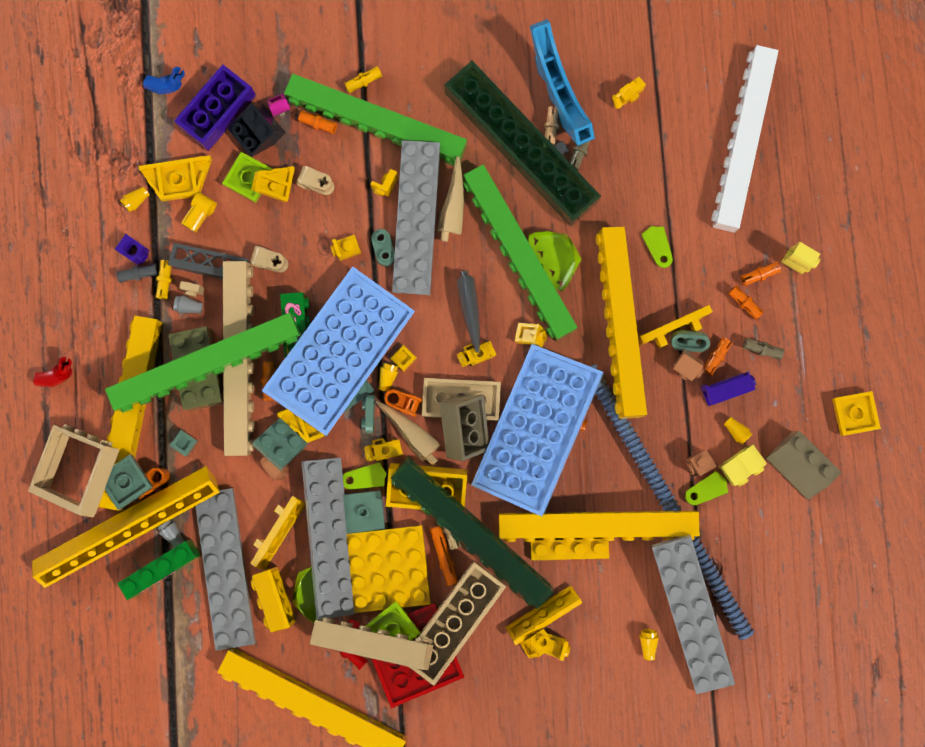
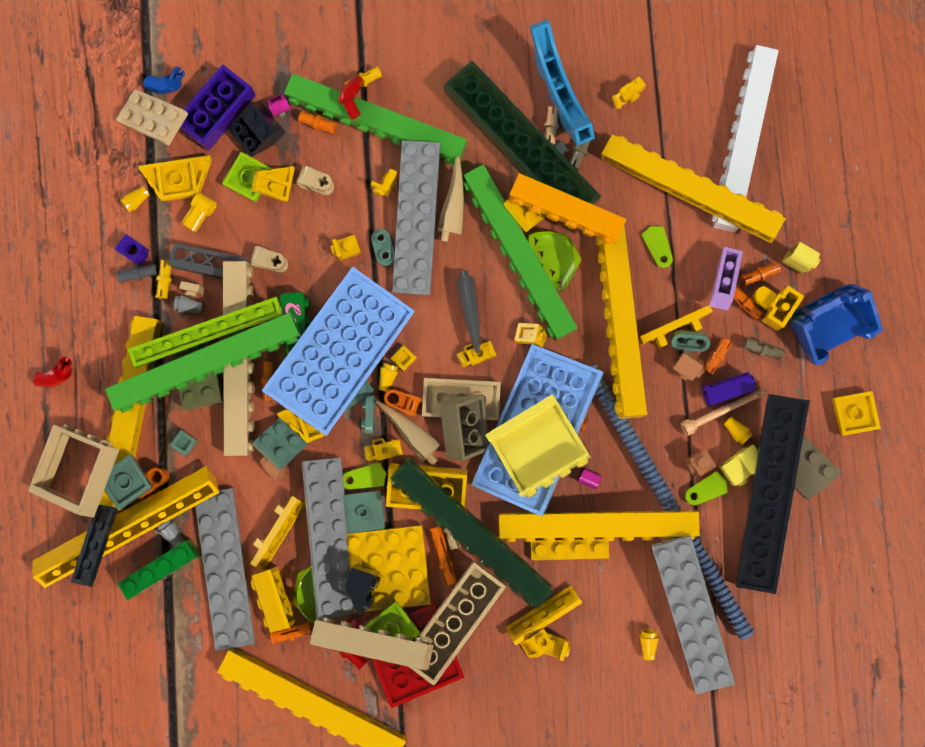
none -> black plate [71,504,118,587]
none -> tan plate [116,89,188,146]
none -> lime plate [128,297,283,368]
none -> orange pin [270,621,312,644]
none -> red arm [338,75,365,120]
none -> black slope [345,564,381,614]
none -> light yellow panel [485,394,591,498]
none -> yellow wing [503,199,547,232]
none -> light orange brick [509,173,627,245]
none -> dark pink brick [577,467,602,490]
none -> yellow brick [601,134,786,244]
none -> light nougat piece [680,388,766,436]
none -> lavender brick [709,247,743,311]
none -> black plate [735,394,810,594]
none -> yellow brick [752,286,804,331]
none -> blue windscreen [788,284,883,366]

